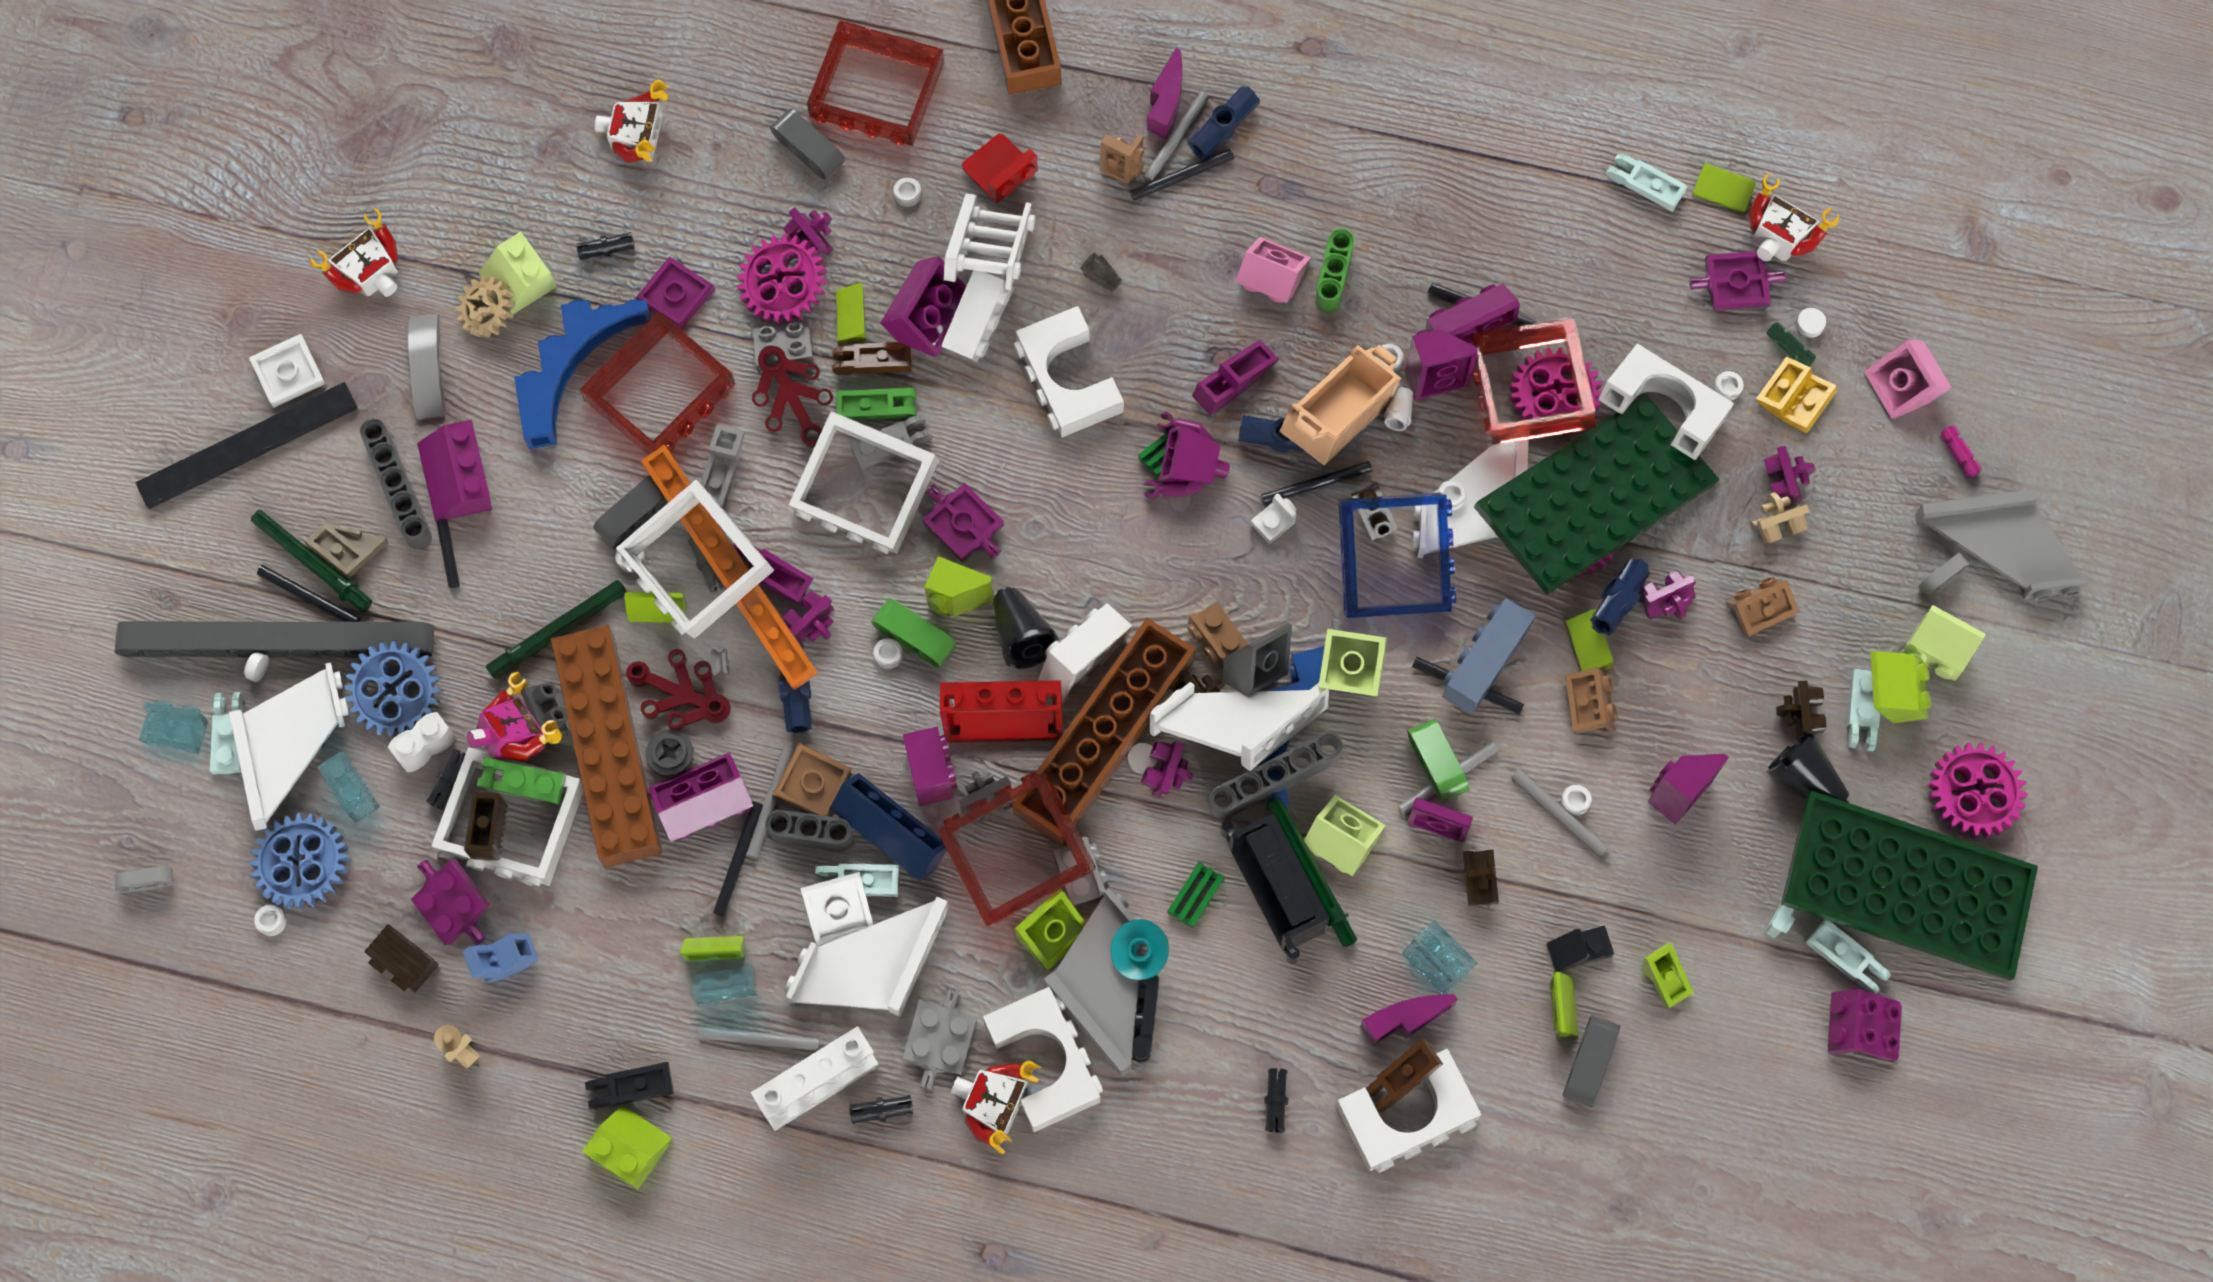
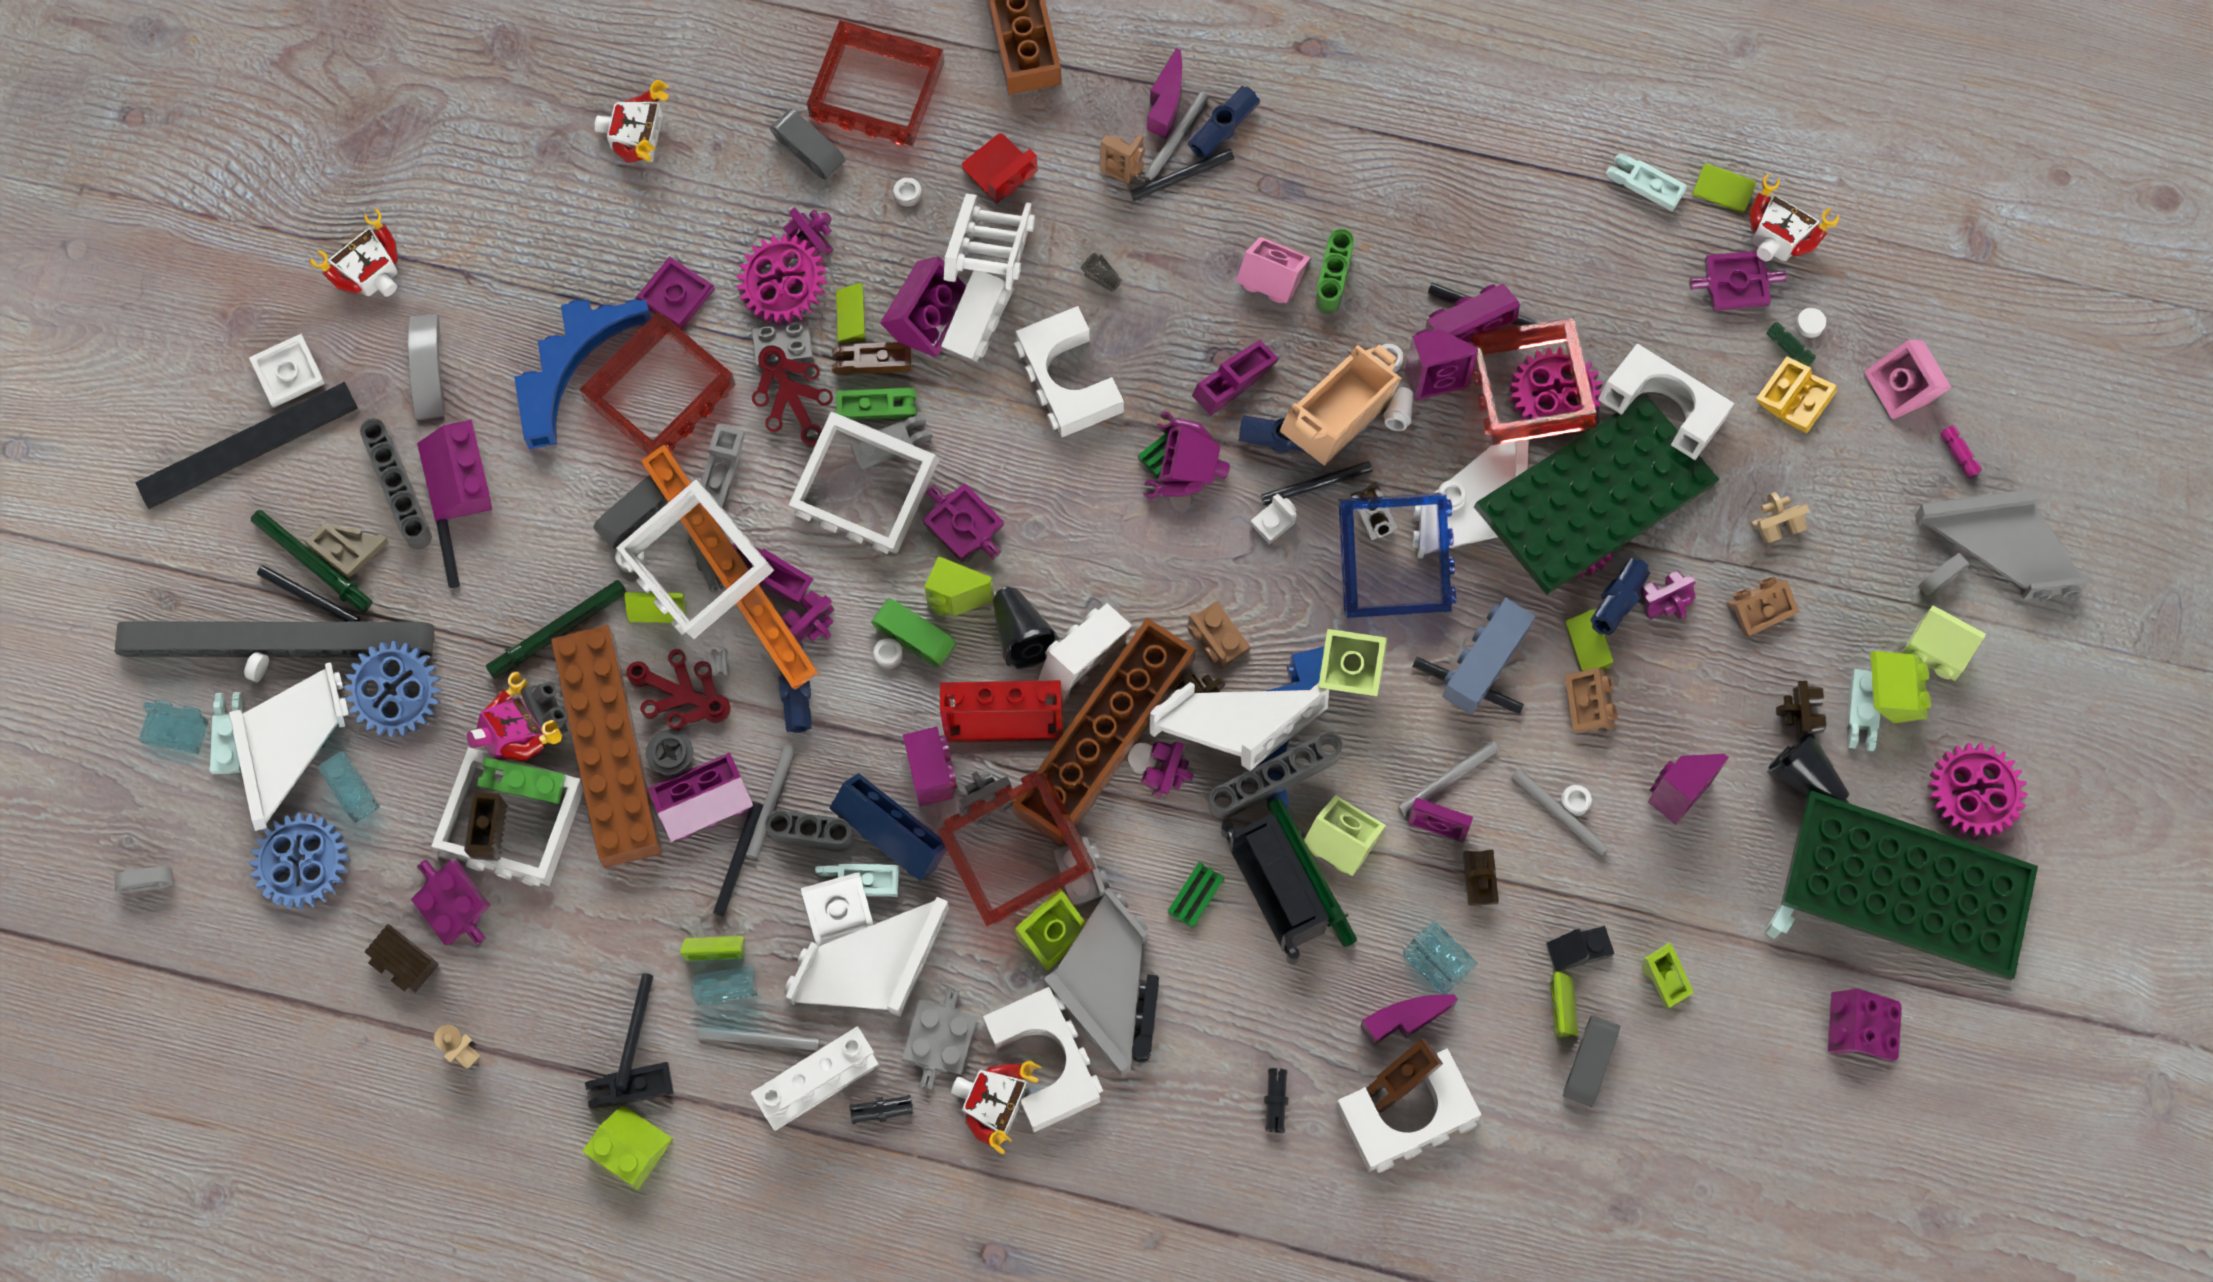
white tile [254,904,287,936] -> none
white brick [388,712,456,773] -> none
black pin [426,749,466,810] -> none
tan gear [456,276,515,338] -> none
medium blue brick [463,933,539,983] -> none
yellowish green slope [479,232,556,314] -> none
black pin [576,232,635,261] -> none
medium nougat tile [772,742,852,816] -> none
teal dish [1110,919,1169,980] -> none
dark grey slope [1223,623,1292,696] -> none
beam [1407,719,1470,802] -> none
white tile [1713,371,1744,401] -> none
magenta hips [1764,446,1815,503] -> none
light aqua hinge [1805,919,1891,994] -> none
none -> black bar [614,973,653,1091]

